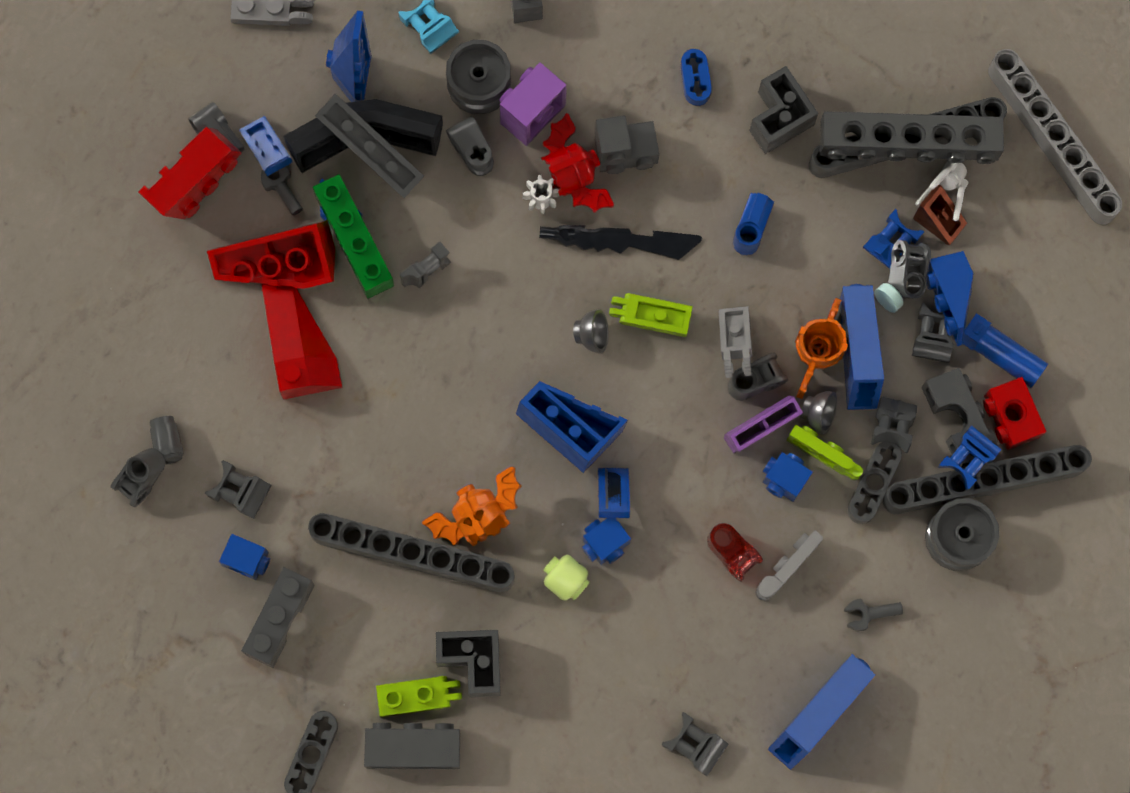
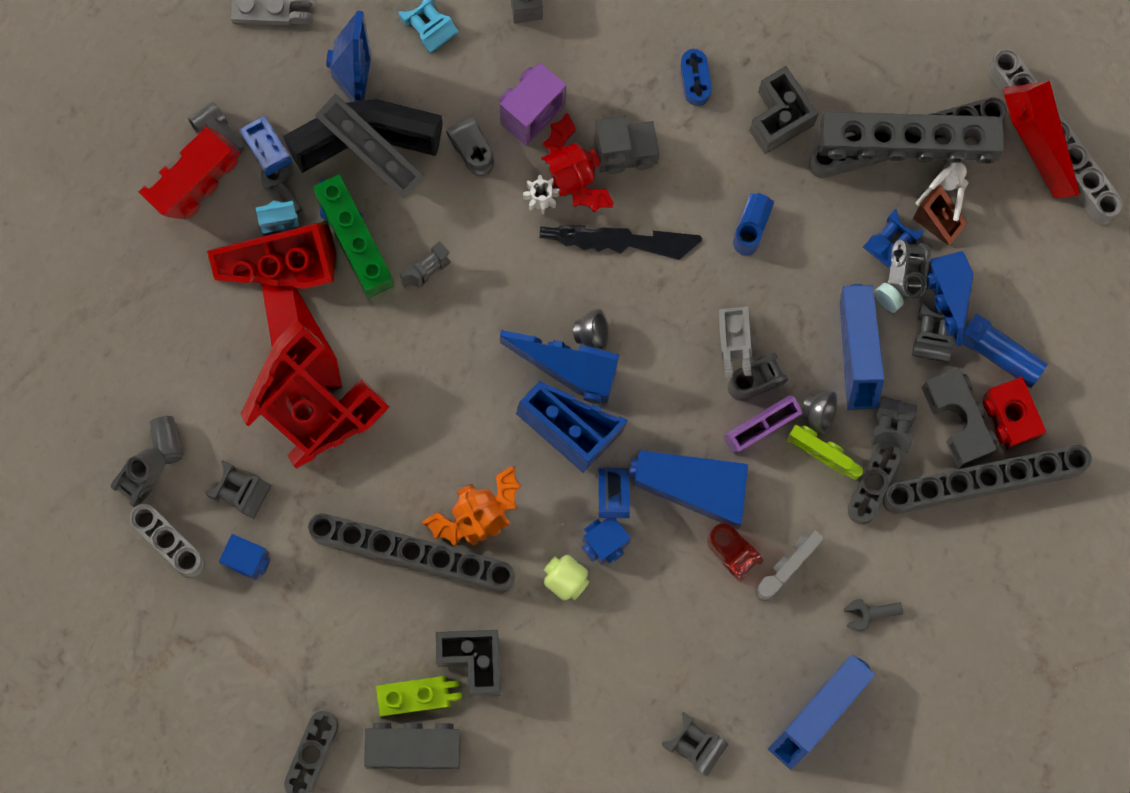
dark grey arch [241,567,315,668] -> none
dark grey wheel [446,39,511,114] -> none
lime hinge [609,293,693,337] -> none
blue brick [762,452,813,502] -> none
orange helmet [795,298,848,399] -> none
dark grey wheel [925,498,1000,571] -> none
blue piece [938,425,1002,490] -> none
none -> light grey beam [130,504,205,578]
none -> red wedge [240,319,390,469]
none -> medium azure piece [255,200,299,236]
none -> blue wedge [500,330,619,404]
none -> blue slope [629,450,748,529]
none -> red wedge [1002,81,1080,198]

